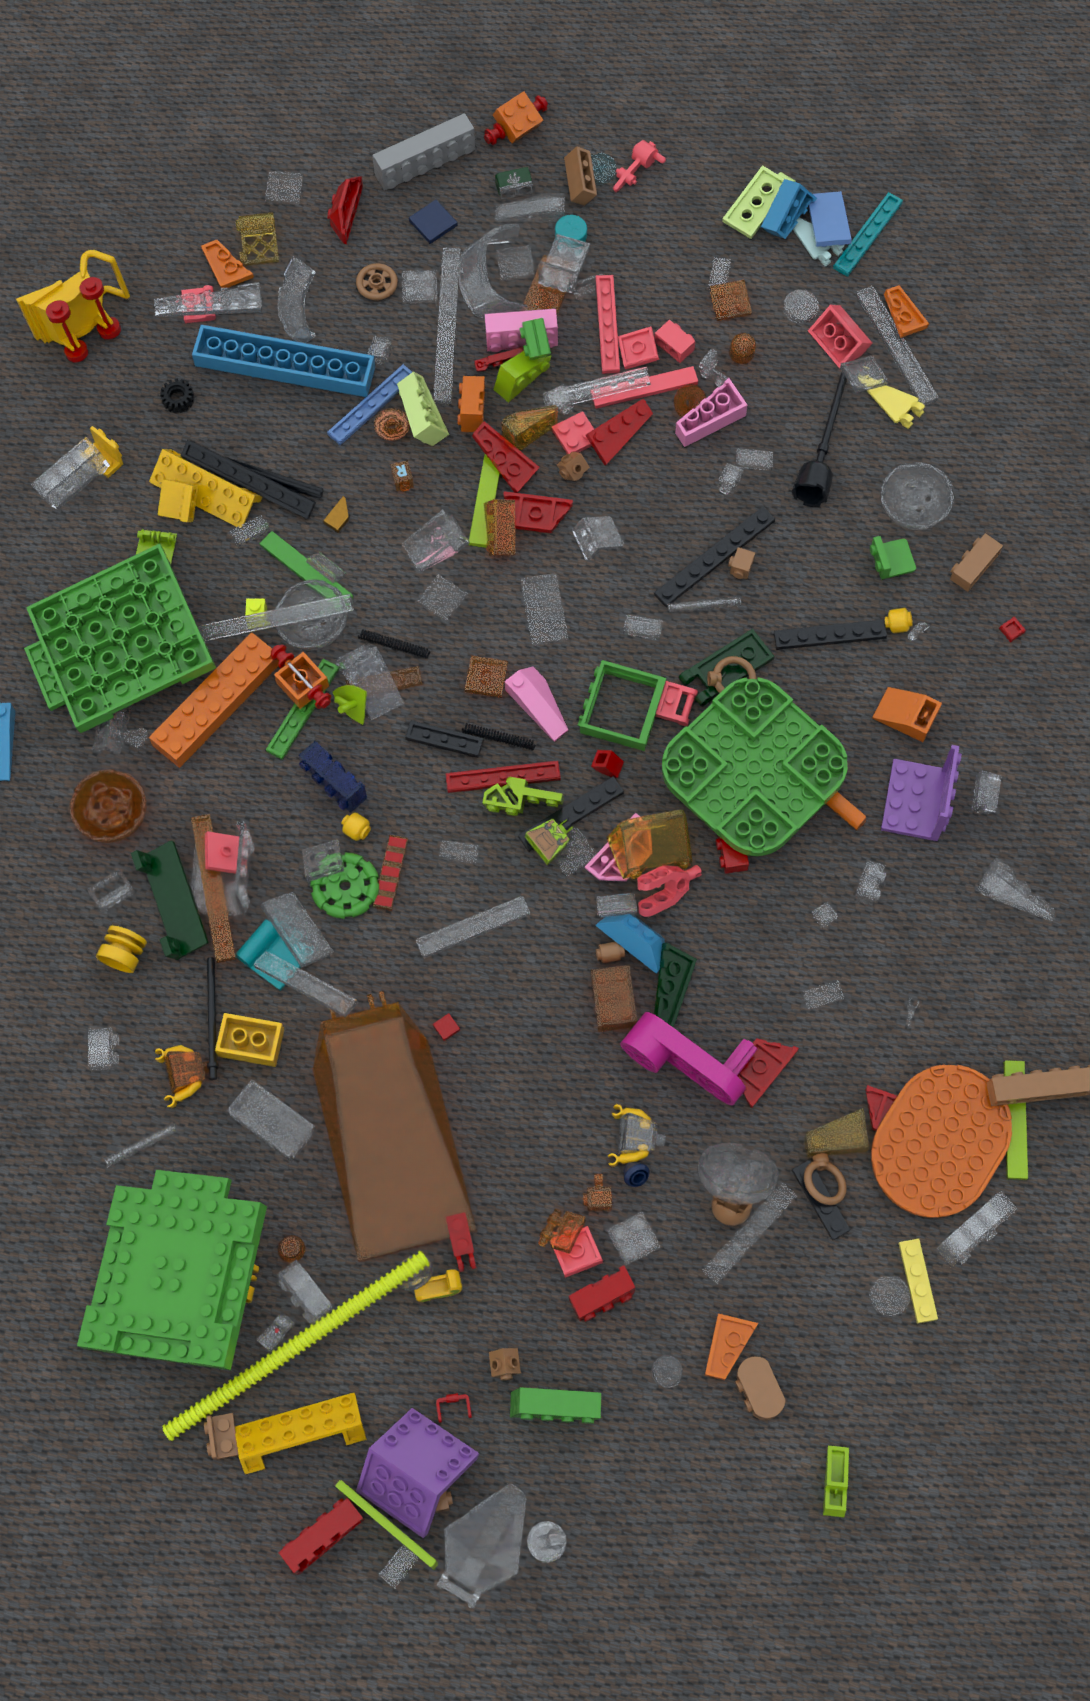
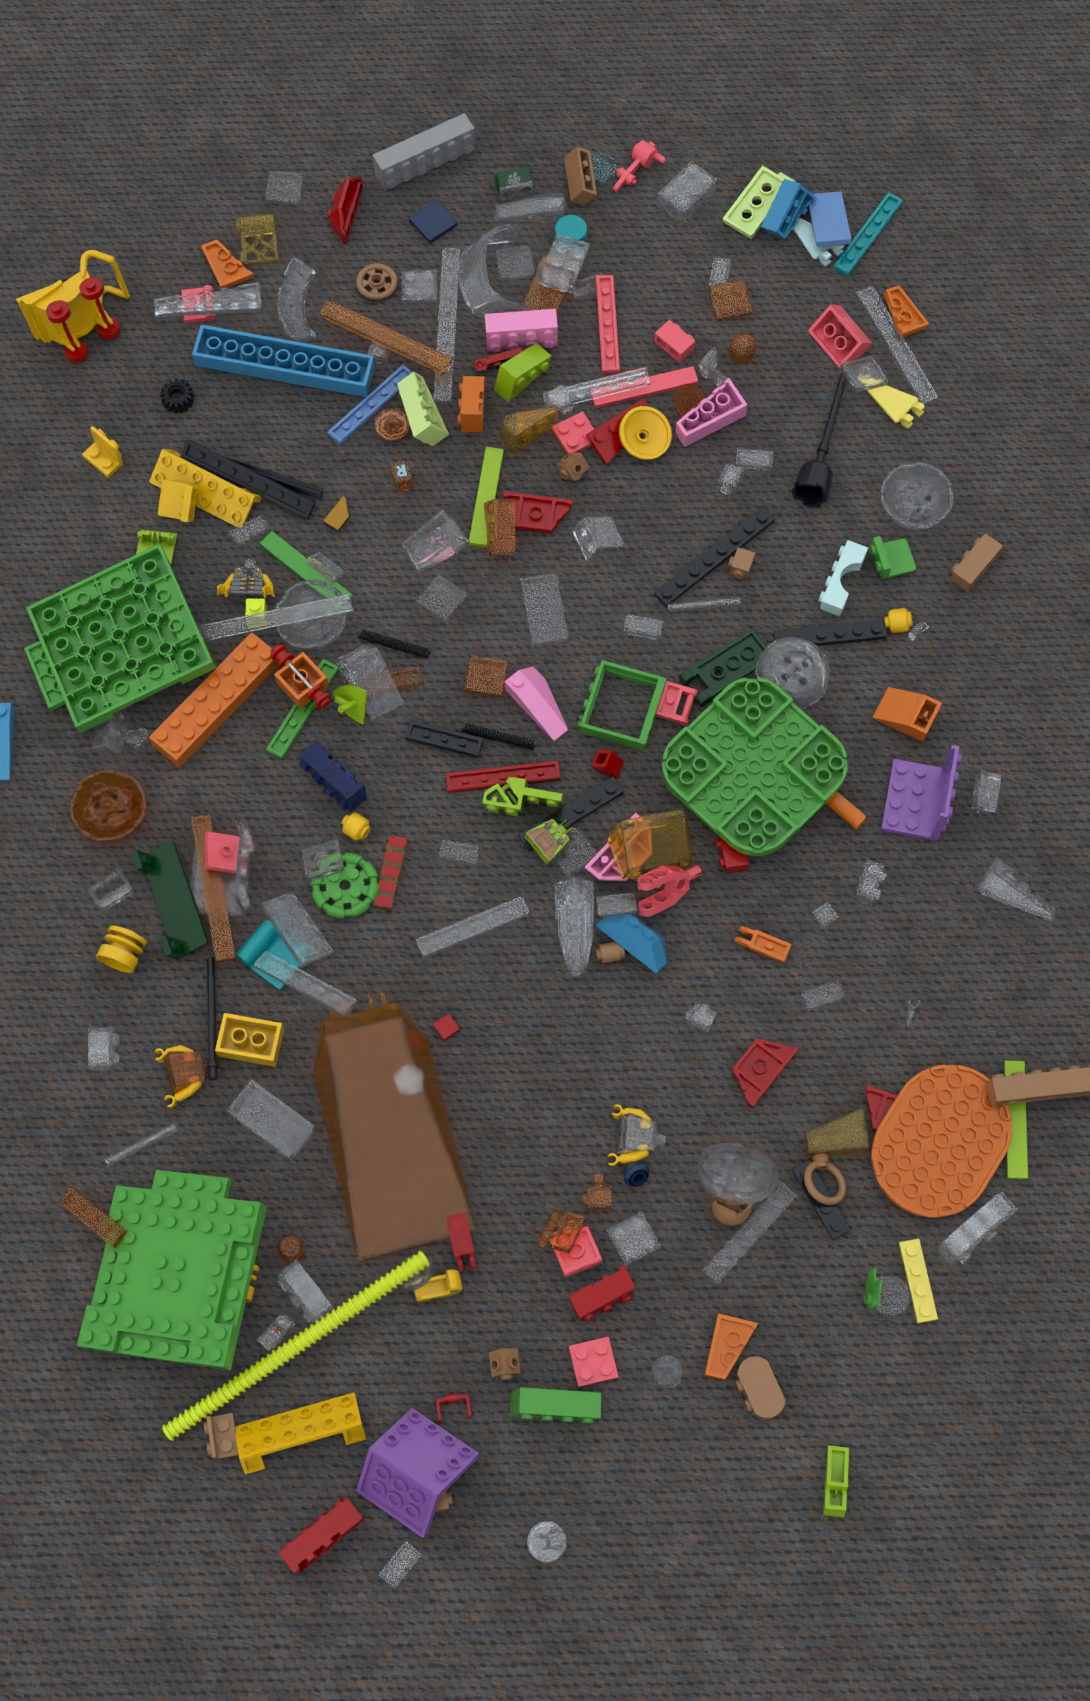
clear brick [31,437,110,512] -> none
lime tile [335,1480,438,1570] -> none
clear windscreen [437,1483,527,1609] -> none
red wing [472,421,540,493] -> none
orange brick [484,91,548,145] -> none
bright green brick [519,318,551,360] -> none
clear orange brick [590,965,637,1032] -> none
coral plate [618,327,659,369] -> none
dark pink beam [620,1012,758,1105] -> none
dark green wing [654,942,697,1028] -> none
medium nougat piece [707,656,756,693] -> none
clear tile [784,290,819,323] -> none
red tile [999,617,1026,642] -> none
none -> clear orange tile [60,1187,128,1248]
none -> torso [217,559,275,602]
none -> clear orange tile [319,299,452,375]
none -> clear brick [393,1064,425,1097]
none -> clear piece [554,877,594,976]
none -> coral plate [569,1336,619,1388]
none -> yellow dish [619,406,672,460]
none -> clear brick [657,161,718,225]
none -> clear brick [685,1003,717,1034]
none -> orange hinge [734,926,792,963]
none -> clear brick [756,637,830,710]
none -> light aqua arch [818,540,868,616]
none -> bright green plate [864,1267,883,1309]

